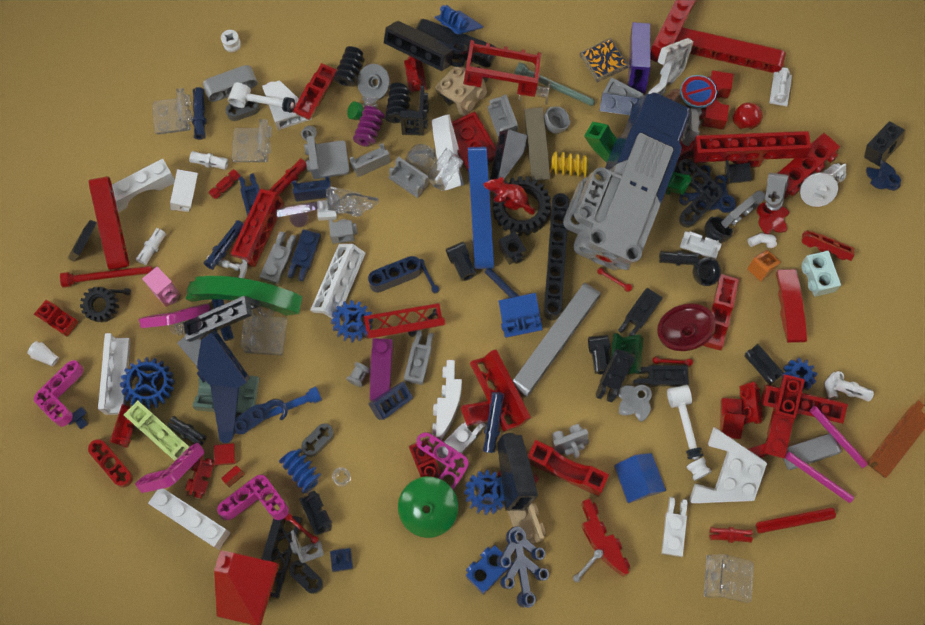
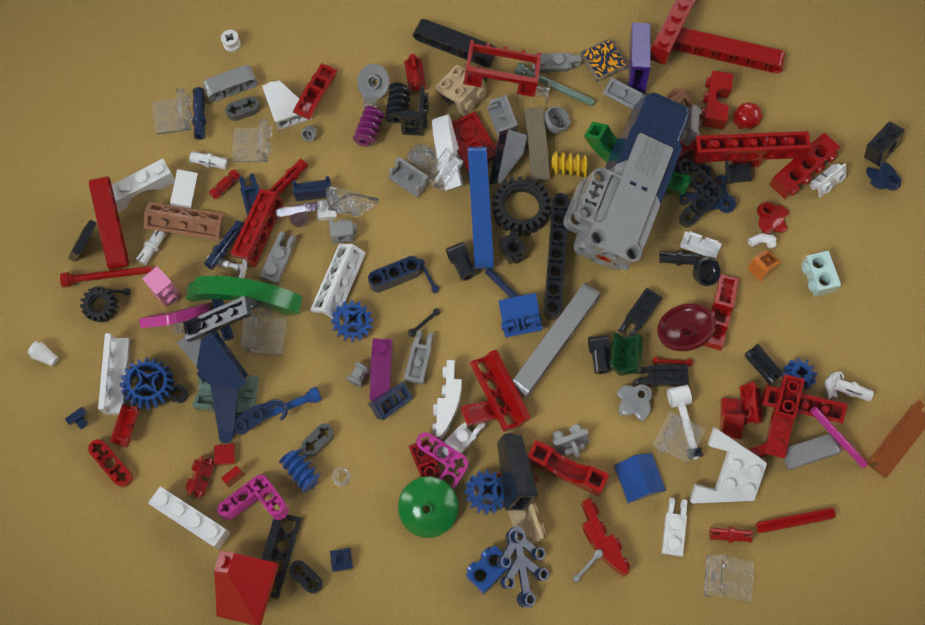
red slope [34,300,79,337] -> none
dark pink beam [34,360,84,427] -> none
yellowish green slope [124,400,189,461] -> none
dark pink beam [135,443,205,493] -> none
black pin [167,416,207,446] -> none
white piece [227,82,295,113] -> none
red hinge [284,513,318,544] -> none
dark blue hinge [288,229,321,281] -> none
light grey bracket [290,530,324,563] -> none
black hinge [299,491,333,535] -> none
light grey bracket [304,136,349,179] -> none
black piece [333,46,365,87] -> none
green tile [347,101,363,121] -> none
light grey hinge [349,143,391,177] -> none
red fence [363,303,446,339] -> none
black hinge [384,21,468,71] -> none
blue hinge [435,5,484,34] -> none
red animal [483,177,535,215] -> none
dark blue pin [483,392,504,453] -> none
black hinge [596,349,635,402] -> none
red hinge [597,268,632,292] -> none
hinge [600,93,640,115] -> none
white wing [648,38,694,95] -> none
piece [680,75,717,108] -> none
white wheel [686,457,712,481] -> none
black hair [704,216,733,243] -> none
light grey hinge [721,190,765,228] -> none
light grey piece [765,172,789,211] -> none
white hinge [769,68,792,107] -> none
red slope [776,269,807,343] -> none
dark pink bar [785,452,854,503] -> none
white piece [800,173,838,207] -> none
red hinge [801,230,854,261] -> none
none -> nougat fence [143,202,224,240]
none -> black bush [169,384,188,404]
none -> light grey hinge [532,53,581,73]
none -> clear hinge [652,411,706,464]

